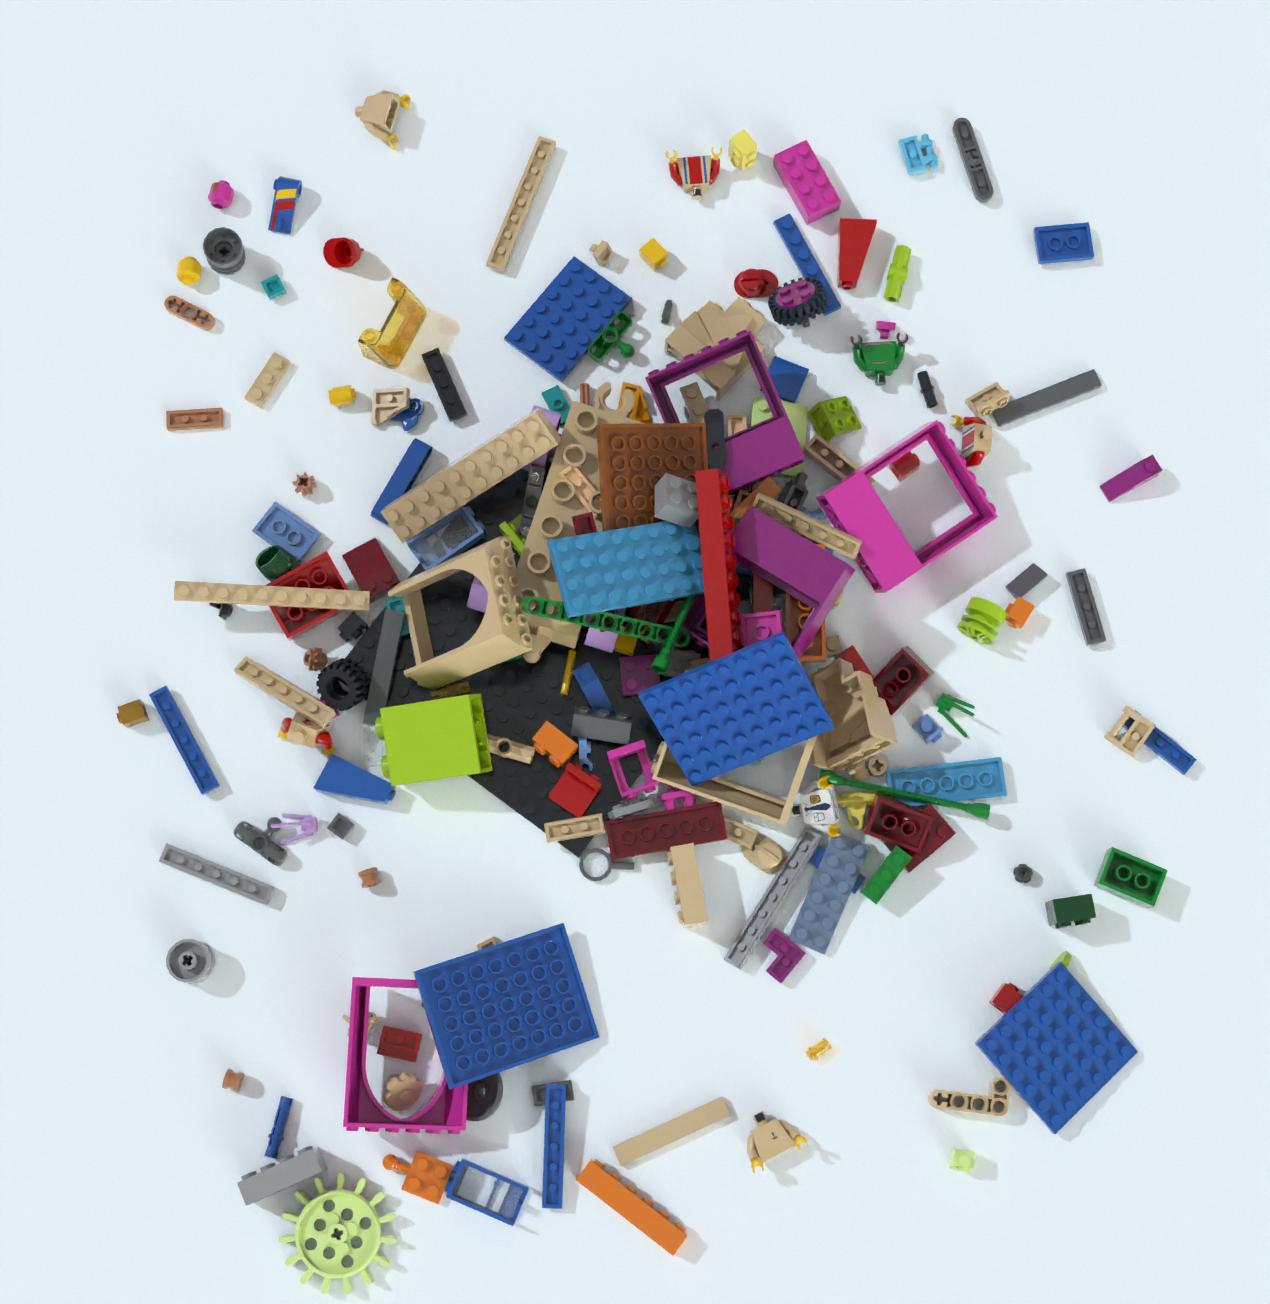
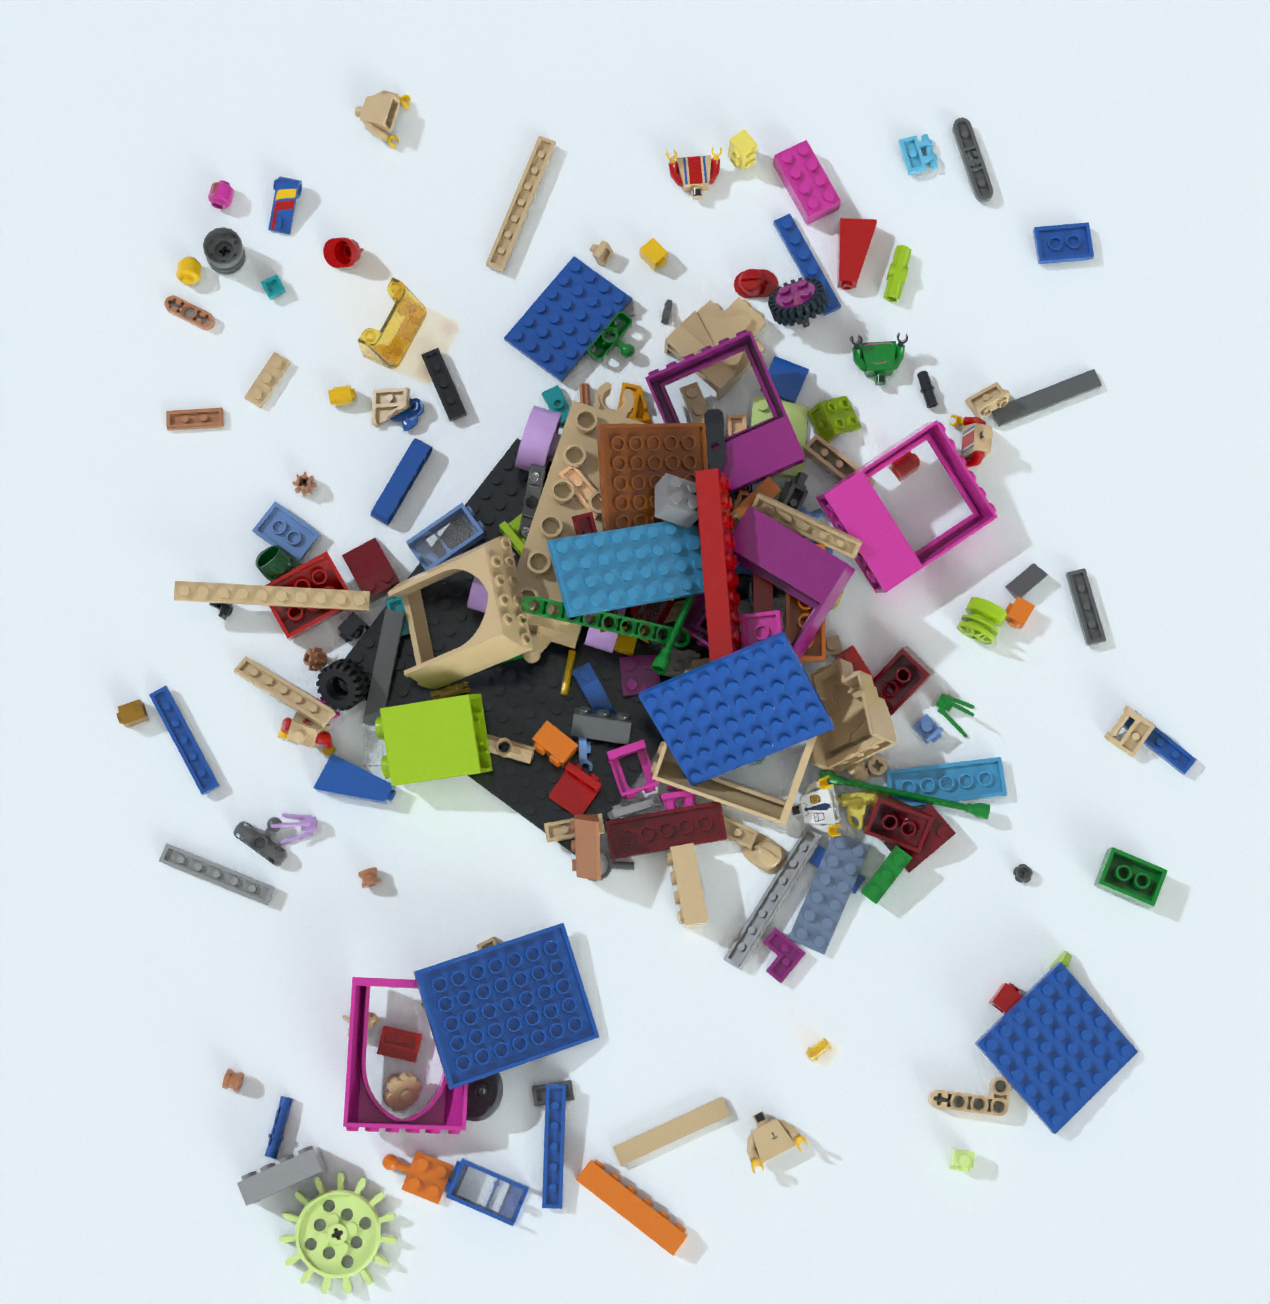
light grey wheel [166,939,215,984] -> none
dark grey plate [327,812,355,840] -> none
tan brick [381,407,562,544] -> none
dark pink tile [875,321,896,339] -> none
dark green brick [1045,894,1096,929] -> none
magenta slope [1099,454,1162,502] -> none
none -> nougat slope [570,814,601,881]

